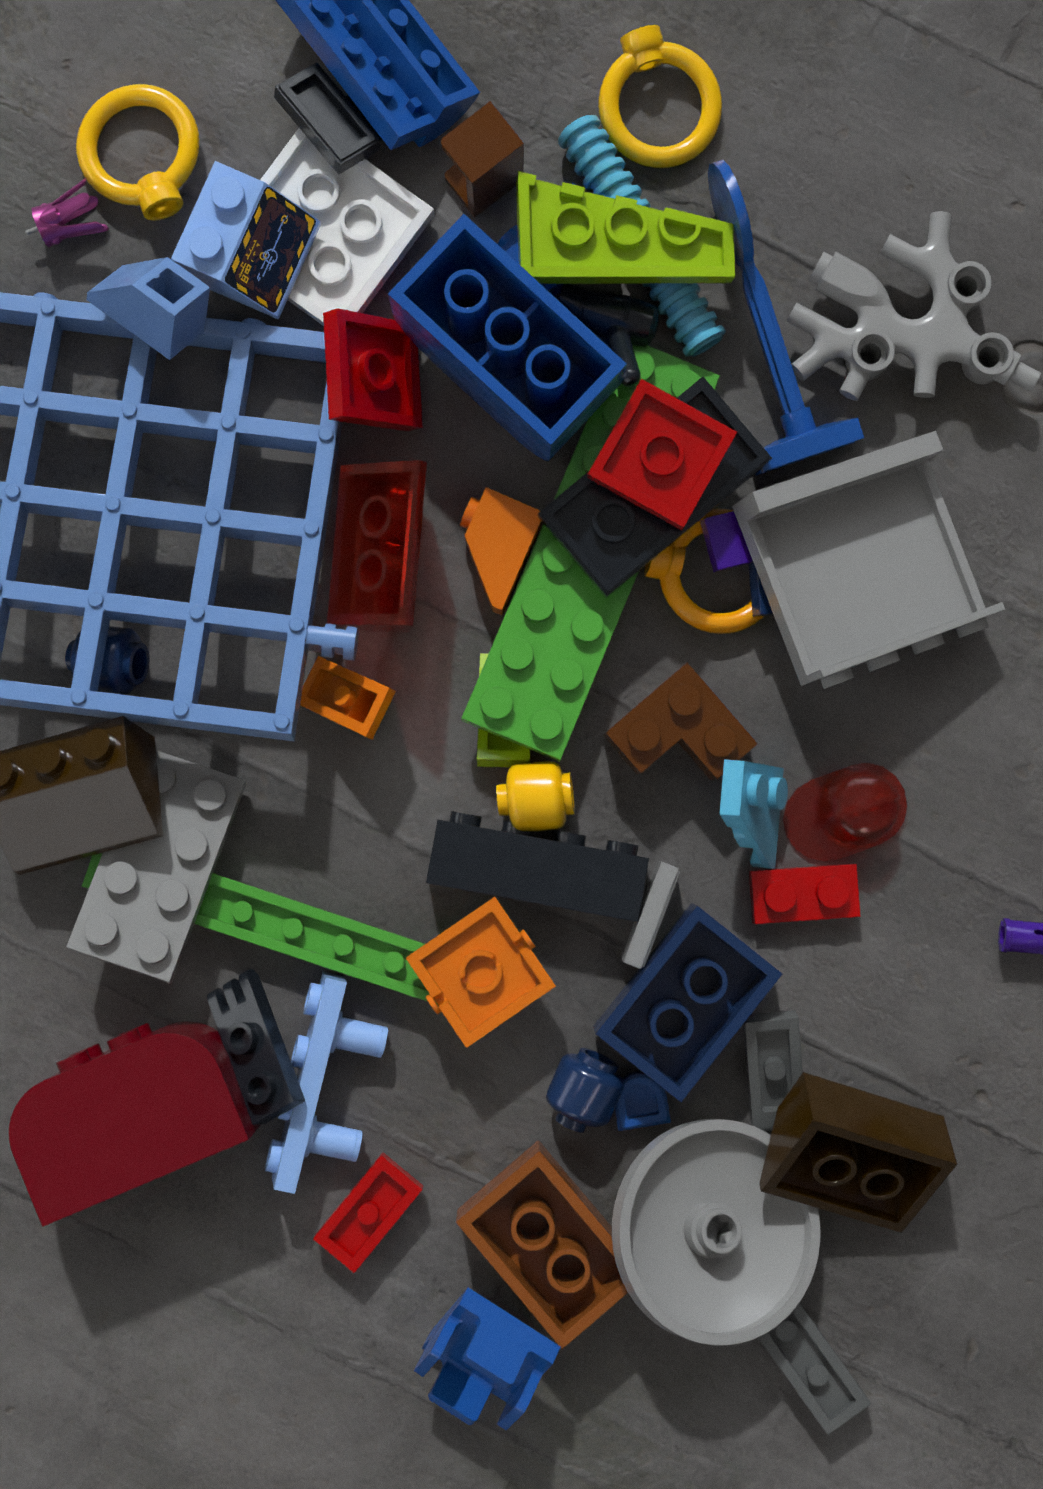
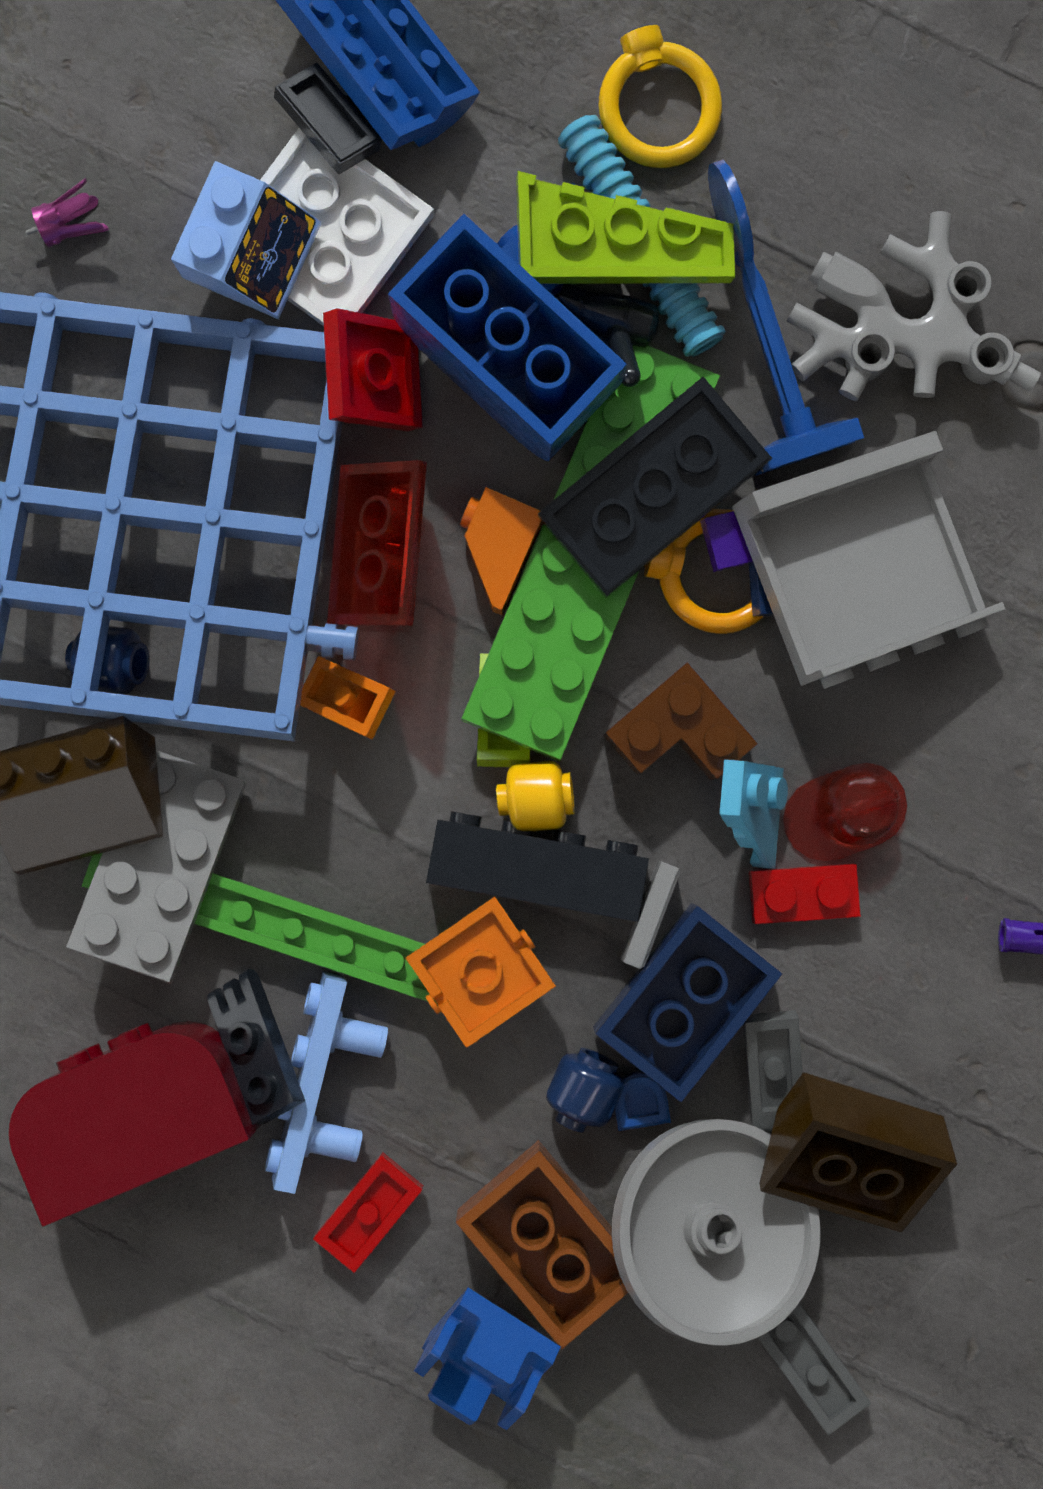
yellow piece [76,84,200,220] -> none
medium blue slope [87,257,210,360] -> none
reddish brown panel [441,101,524,218] -> none
red plate [587,379,737,530] -> none

